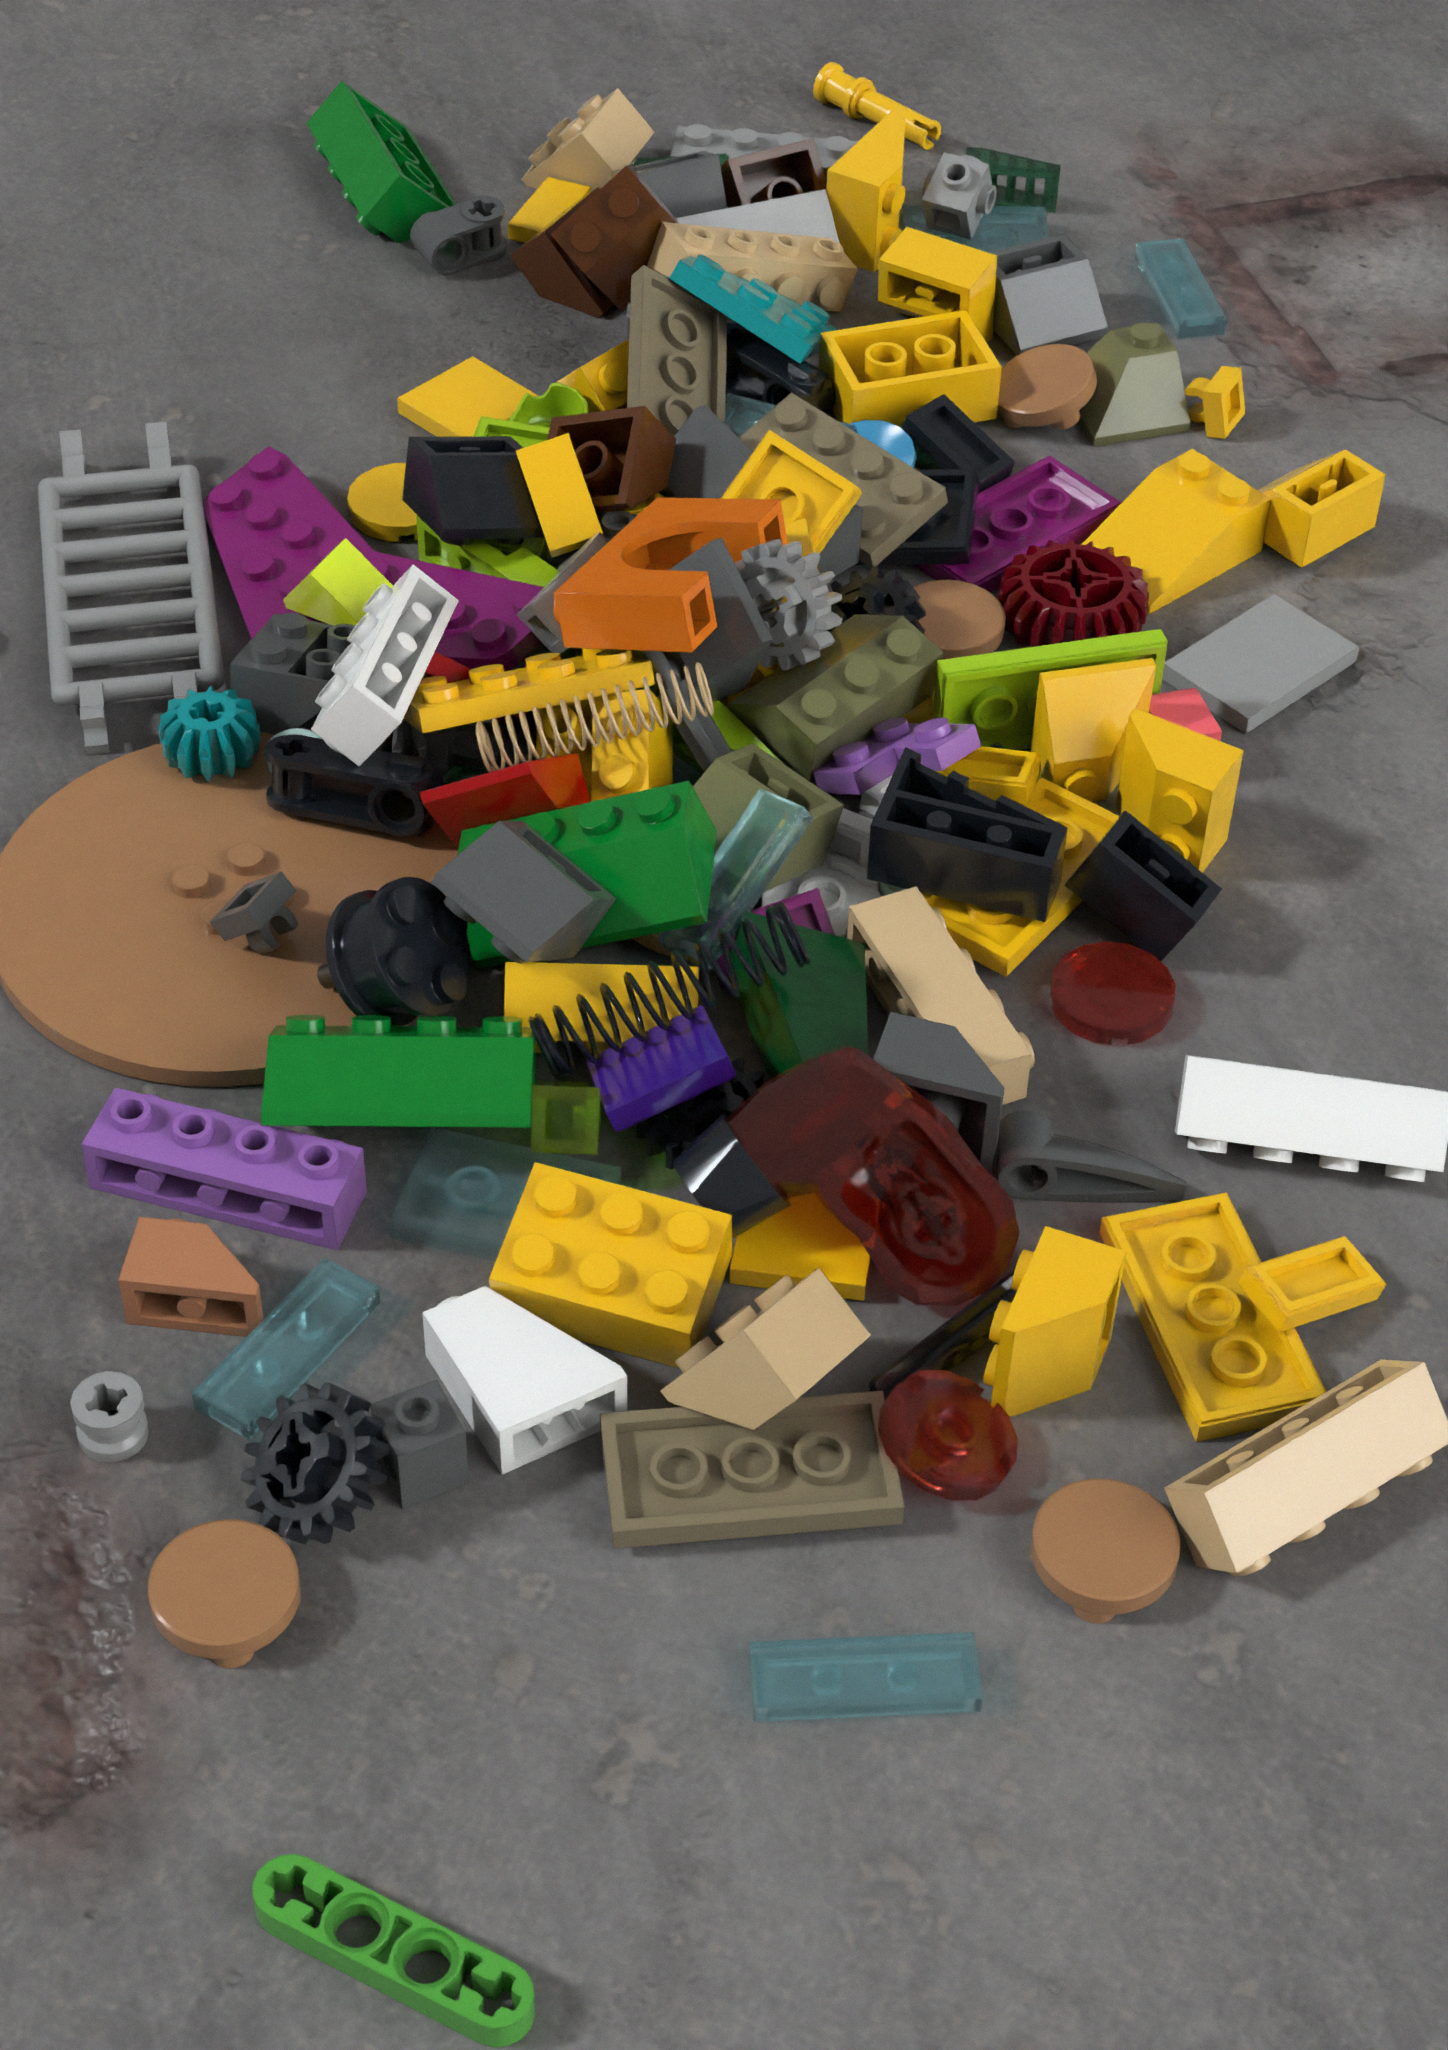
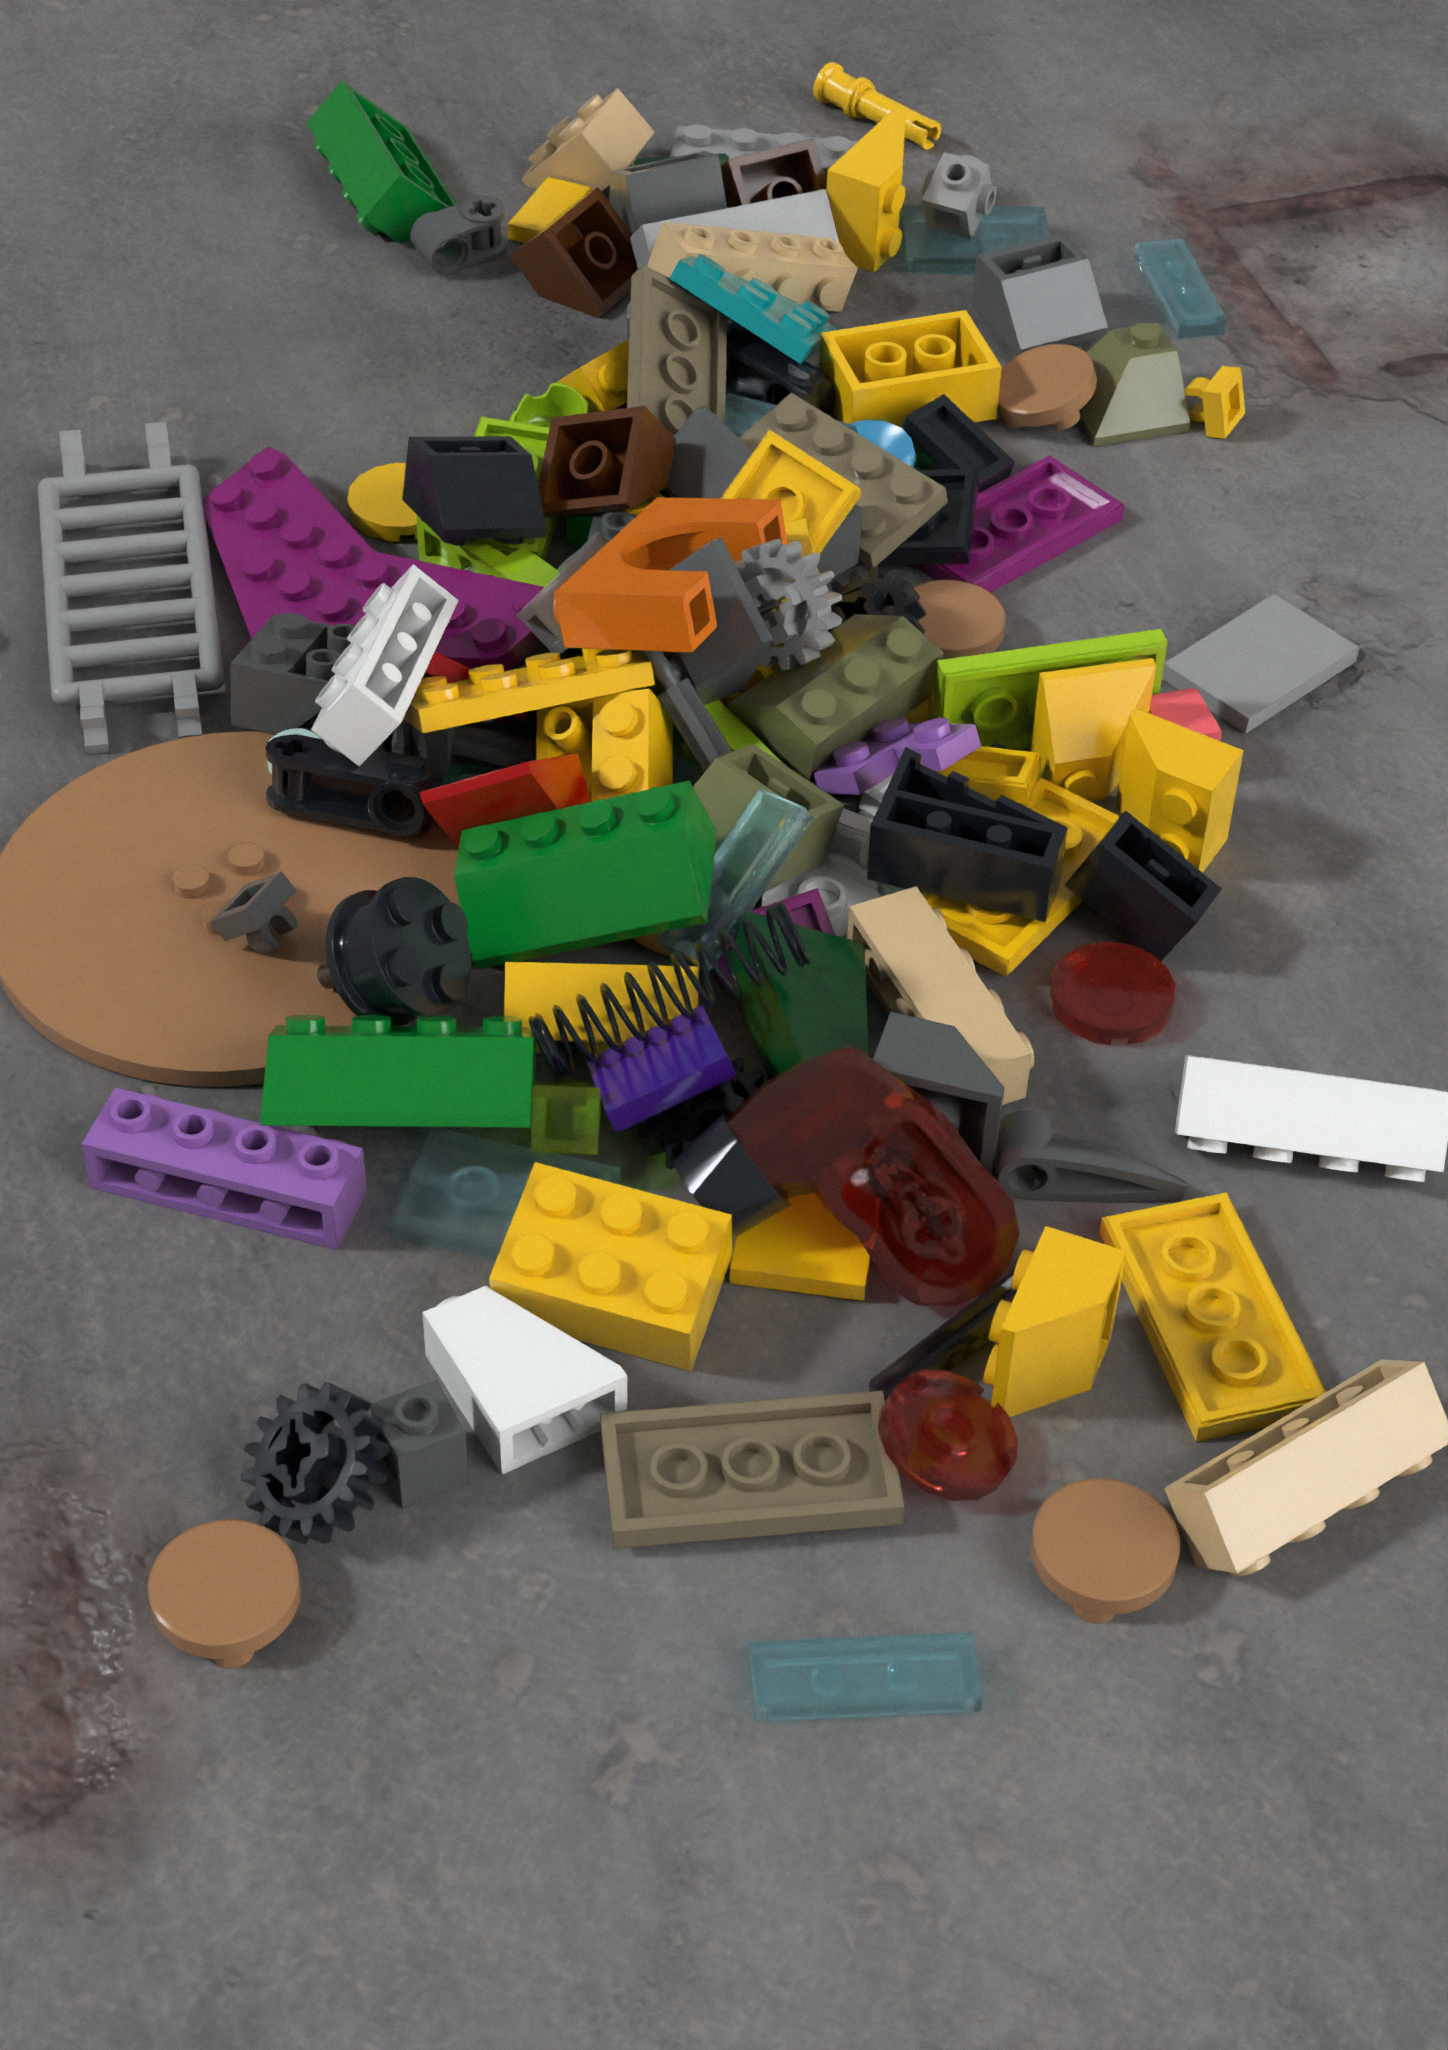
light grey wheel [70,1371,149,1463] -> none
nougat slope [118,1217,265,1339] -> none
teal gear [158,685,261,782] -> none
clear light blue tile [192,1258,381,1440] -> none
bright green beam [253,1854,535,2048] -> none
neon yellow slope [283,538,393,626] -> none
yellow tile [397,356,538,437] -> none
dark grey slope [431,821,617,964] -> none
tan piece [476,662,714,772] -> none
yellow tile [516,433,604,558] -> none
reddish brown slope [551,165,679,312] -> none
tan slope [660,1268,871,1430] -> none
yellow slope [878,227,997,343] -> none
clear green slope [966,147,1061,213] -> none
dark red gear [999,538,1149,647] -> none
yellow slope [1081,449,1271,615] -> none
yellow tile [1238,1236,1386,1333] -> none
yellow slope [1258,449,1386,568] -> none

